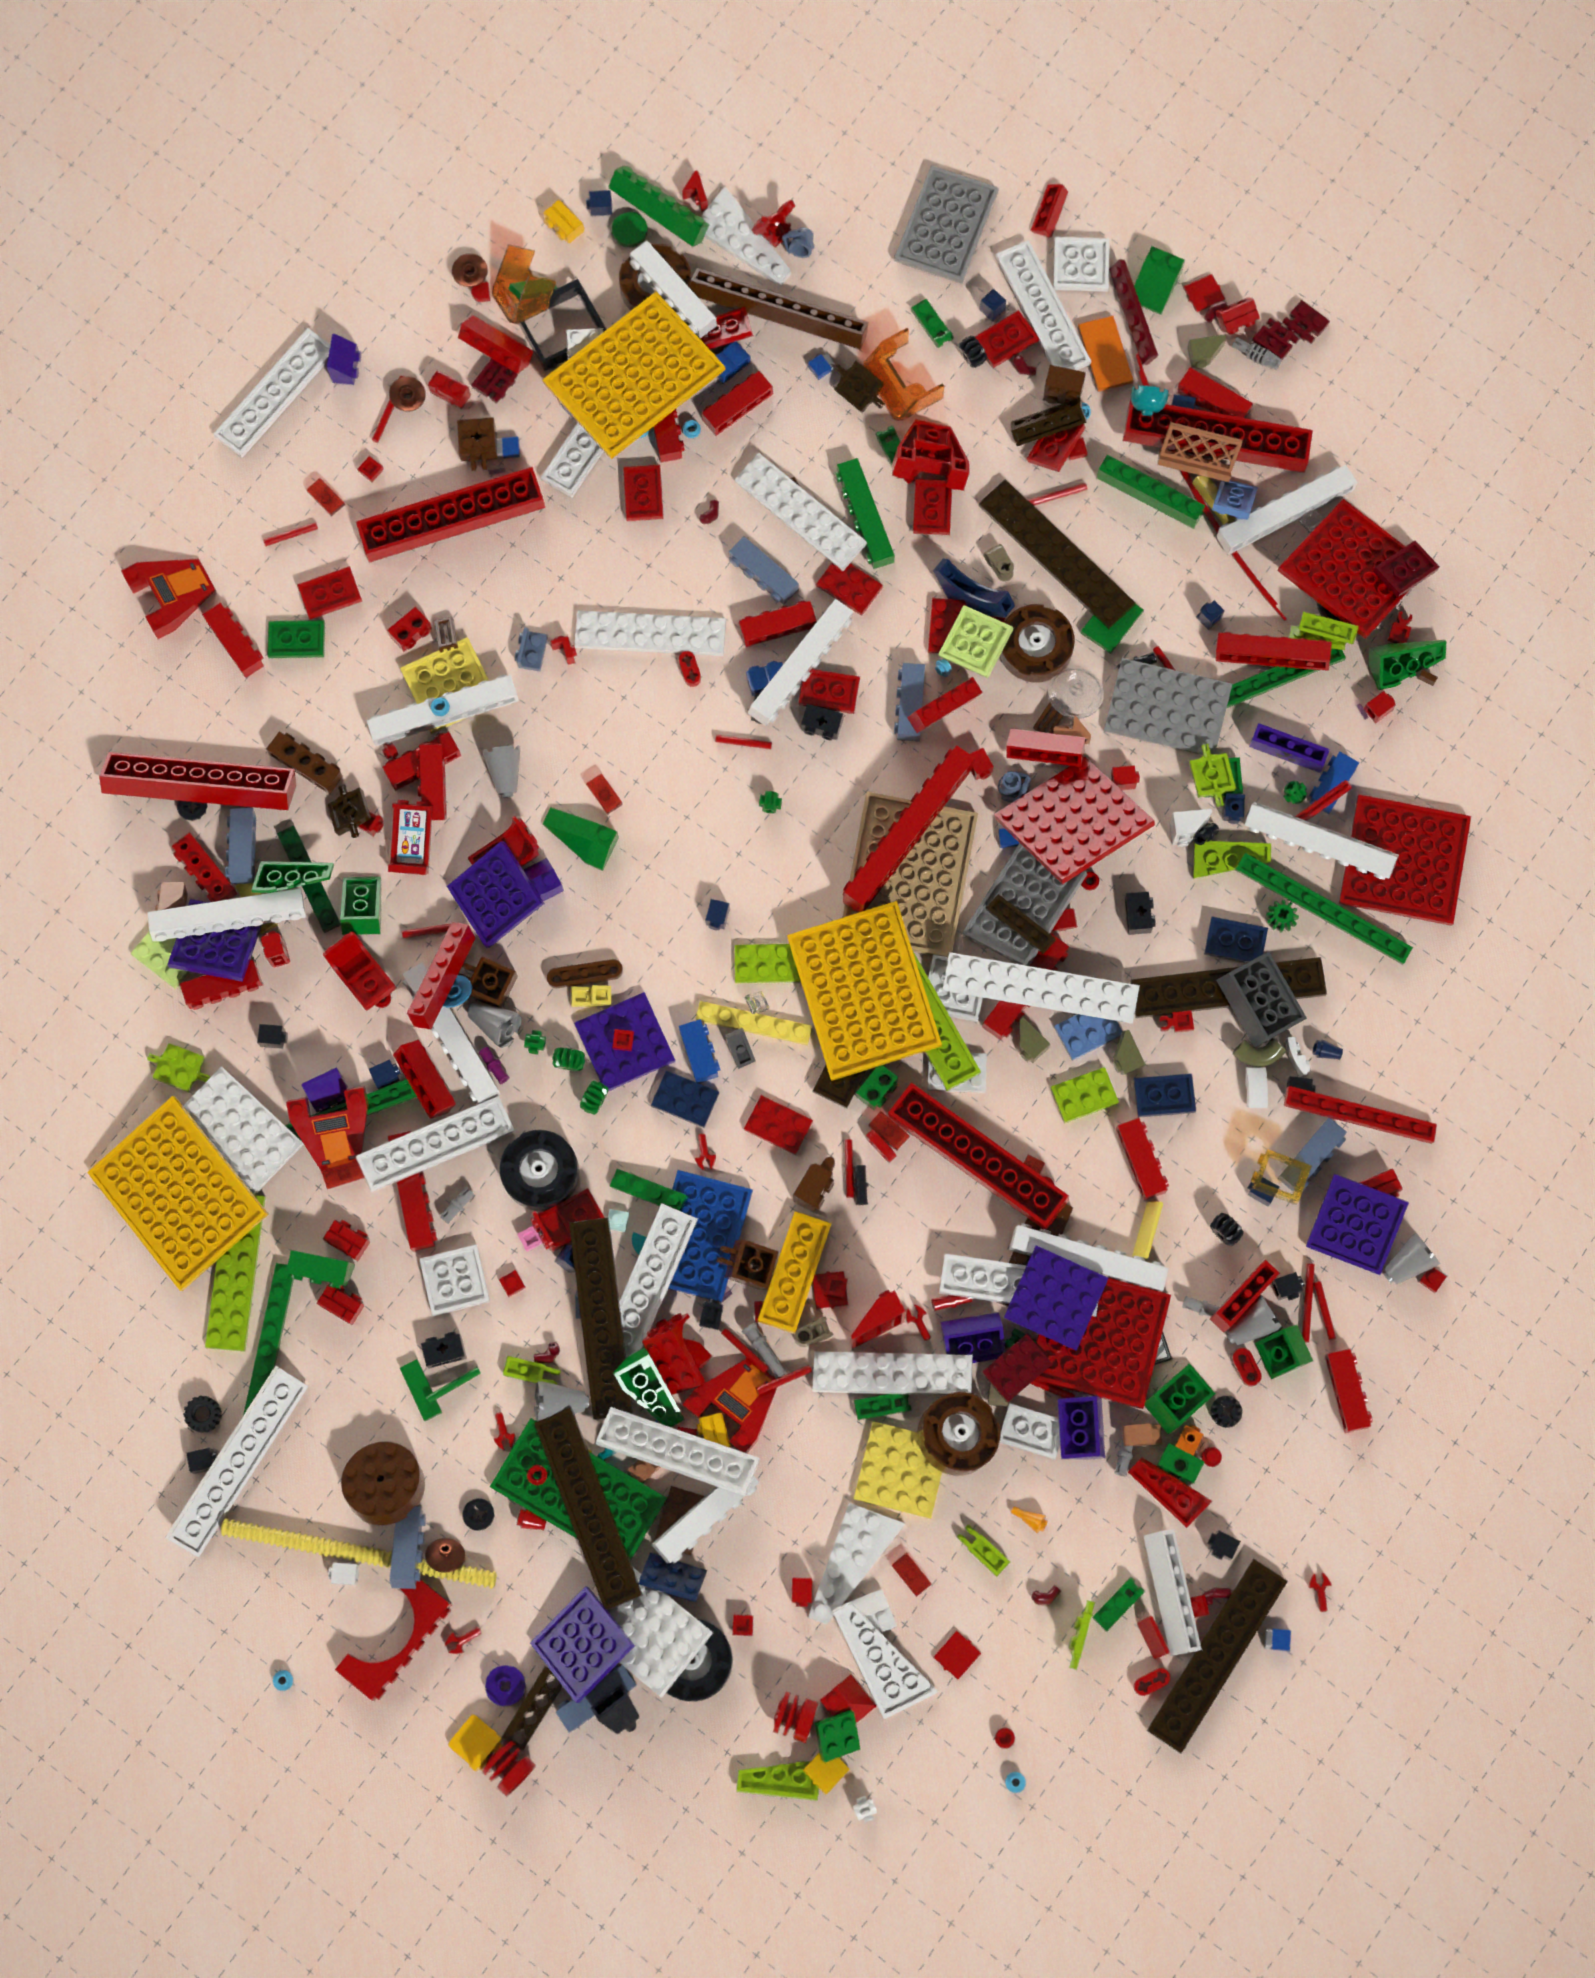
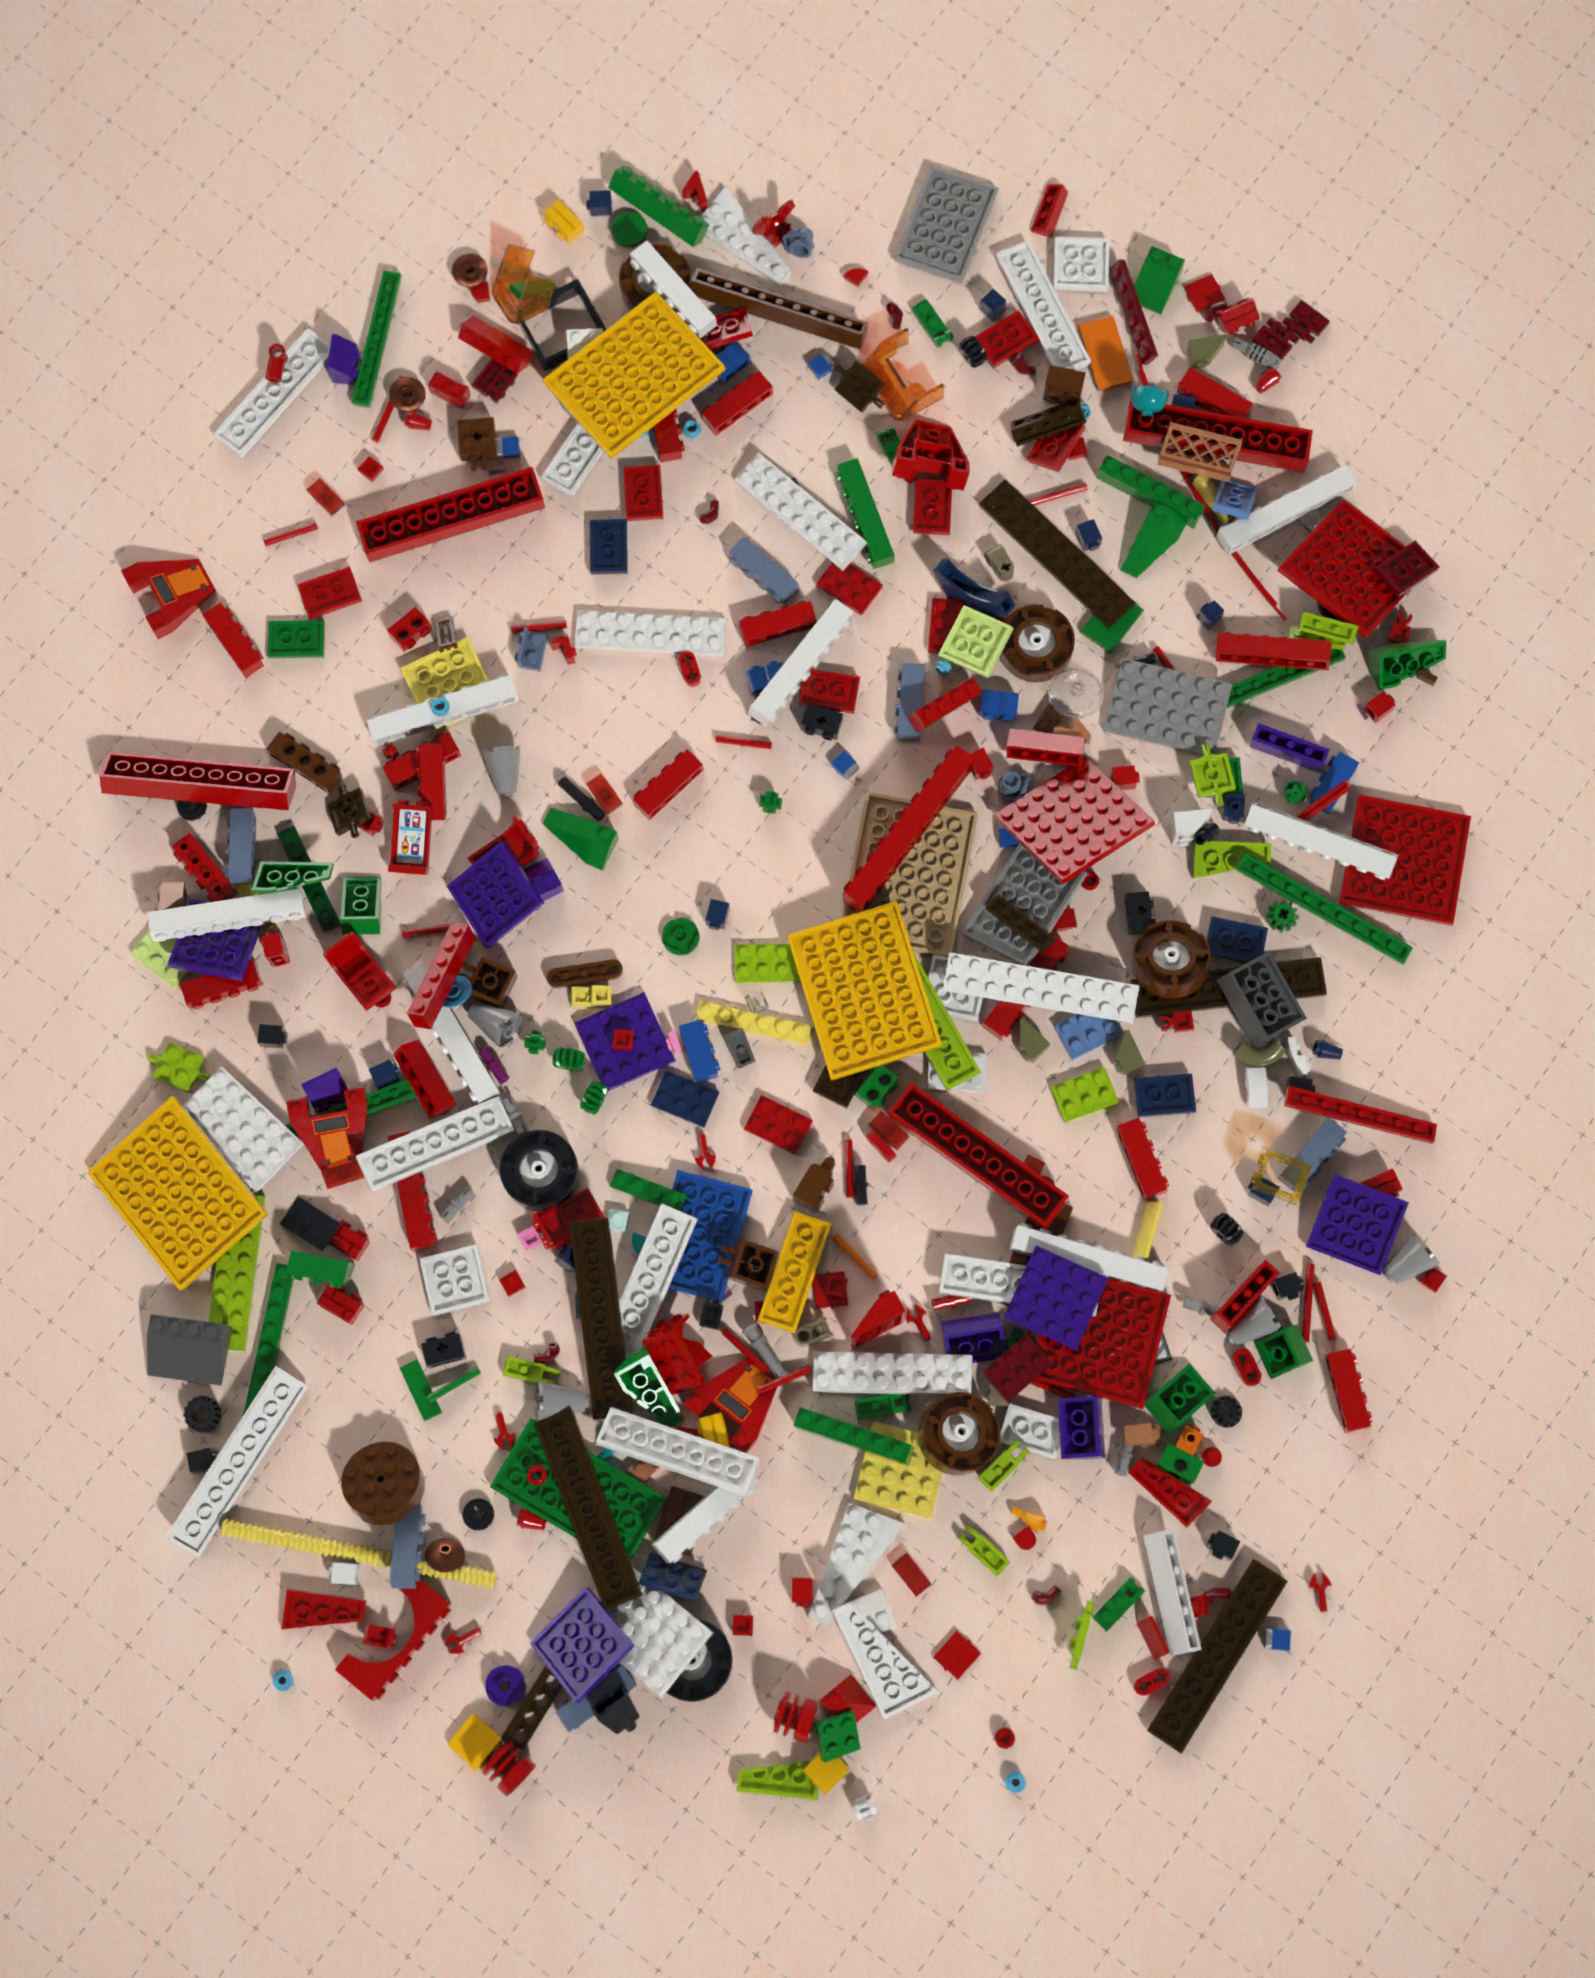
none -> dark grey slope [147,1314,232,1386]
none -> red piece [265,343,288,383]
none -> black sticker [279,1196,341,1252]
none -> red wing [281,1589,367,1630]
none -> green plate [352,270,402,408]
none -> red bracket [362,1624,396,1649]
none -> red cone [404,411,432,431]
none -> light grey pin [502,1097,529,1136]
none -> red bar [511,621,567,634]
none -> black pin [557,776,606,822]
none -> dark blue plate [590,519,628,575]
none -> red brick [633,749,704,821]
none -> green tile [662,918,700,956]
none -> bright pink plate [666,1030,682,1055]
none -> green brick [793,1407,915,1467]
none -> blue piece [831,751,860,780]
none -> orange bar [832,1233,879,1280]
none -> red tile [843,268,868,287]
none -> dark red arm [886,302,903,329]
none -> lime hinge [977,1439,1029,1492]
none -> blue brick [979,690,1019,722]
none -> red tile [1012,1526,1036,1550]
none -> dark blue brick [1076,519,1102,551]
none -> green wedge [1120,501,1186,579]
none -> reddish brown piece [1132,920,1211,999]
none -> red cone [1254,367,1282,394]

